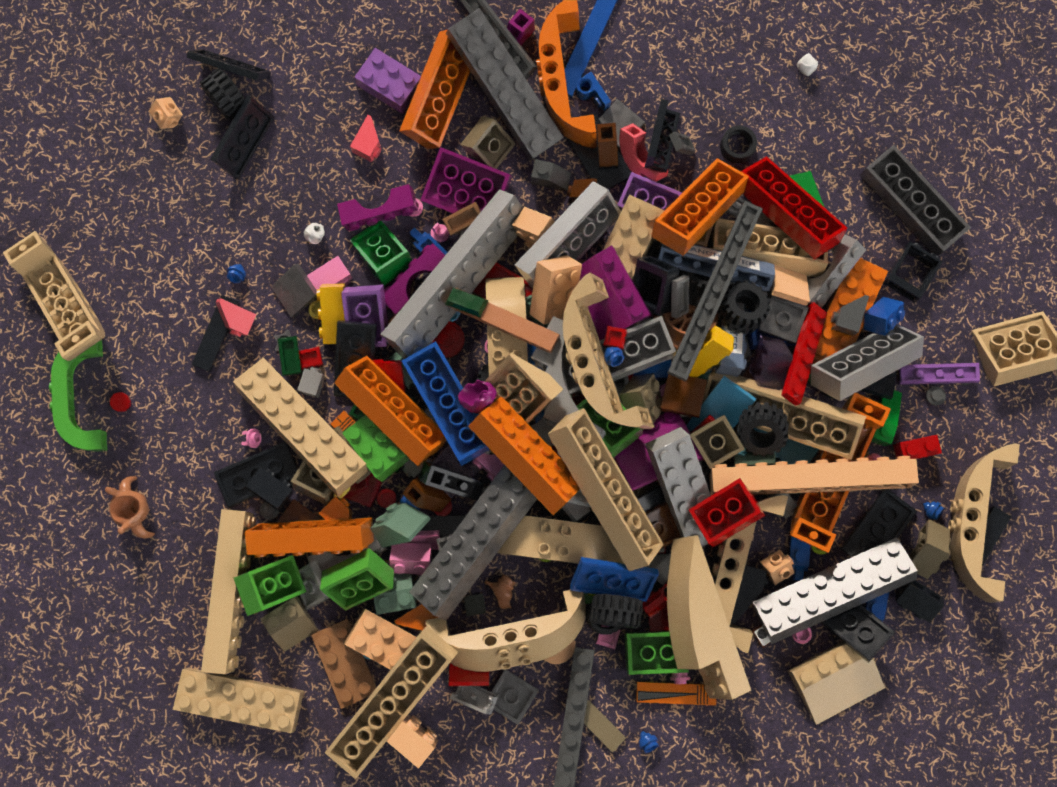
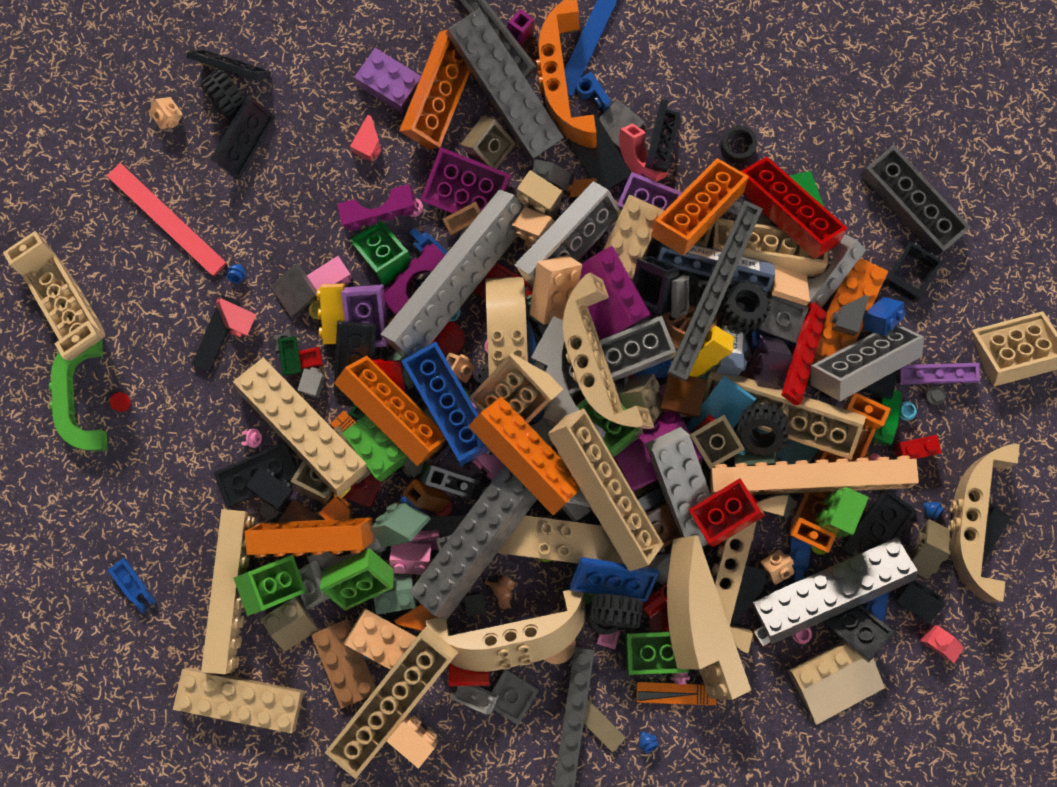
nougat piece [105,476,155,539] -> none
white piece [304,223,325,244] -> none
red tile [377,489,397,508] -> none
bright pink plate [431,223,449,243] -> none
dark green tile [445,287,488,318] -> none
nougat tile [447,288,560,353] -> none
magenta hair [458,380,497,413] -> none
reddish brown slope [597,123,618,168] -> none
red tile [603,326,627,350] -> none
blue plate [604,347,624,367] -> none
dark grey plate [669,132,696,155] -> none
white piece [797,53,818,76] -> none
none -> coral tile [107,163,227,277]
none -> blue hinge [107,558,156,613]
none -> light nougat brick [446,353,475,383]
none -> tan brick [517,170,562,219]
none -> bright green brick [815,487,869,538]
none -> medium azure plate [899,402,917,421]
none -> coral slope [920,625,964,664]

